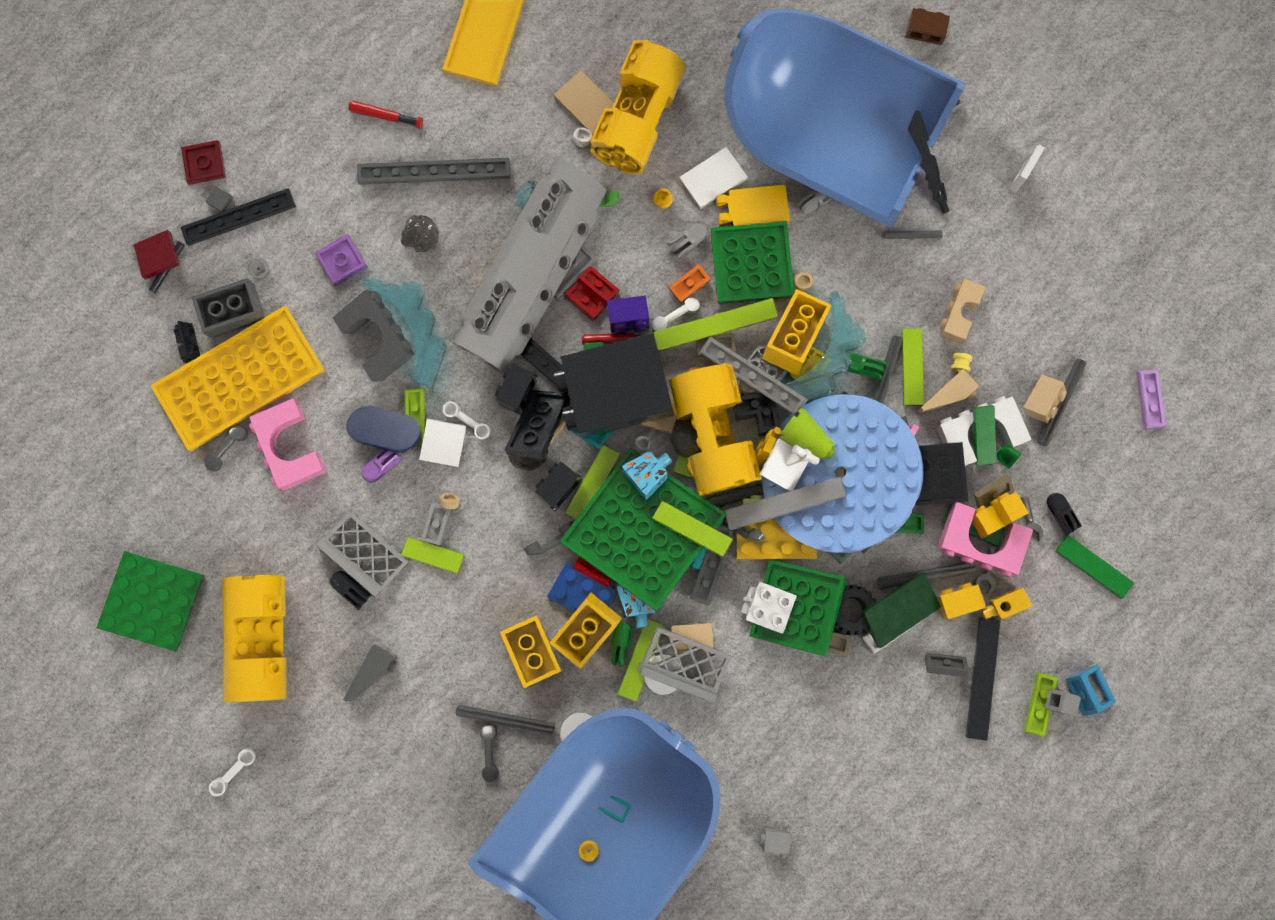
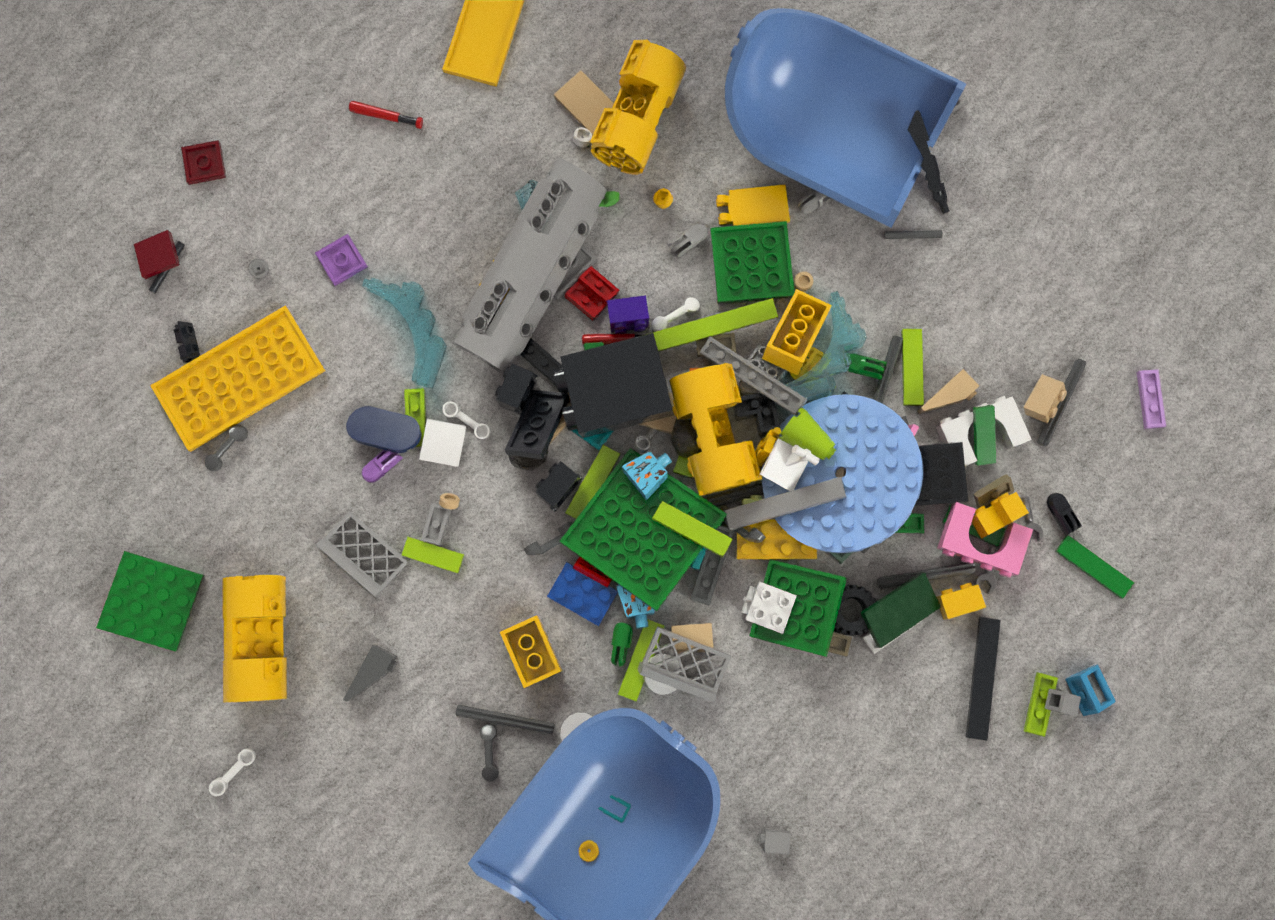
black tile [181,188,296,246] -> none
dark grey brick [191,278,265,338] -> none
dark grey tile [205,186,233,212] -> none
bright pink arch [249,399,327,491] -> none
black arm [330,571,371,610] -> none
dark grey arch [333,290,415,381] -> none
dark grey plate [357,158,510,185] -> none
clear smoke hair [400,215,439,252] -> none
yellow brick [550,593,622,669] -> none
orange plate [669,264,711,303] -> none
white tile [679,147,748,210] -> none
reddish brown brick [905,8,950,45] -> none
dark grey plate [925,652,969,677] -> none
tan arch [939,279,986,344] -> none
light yellow wheel [951,353,973,373] -> none
yellow torso [981,587,1033,620] -> none
green tile [997,445,1021,469] -> none
white tile [1010,144,1045,193] -> none

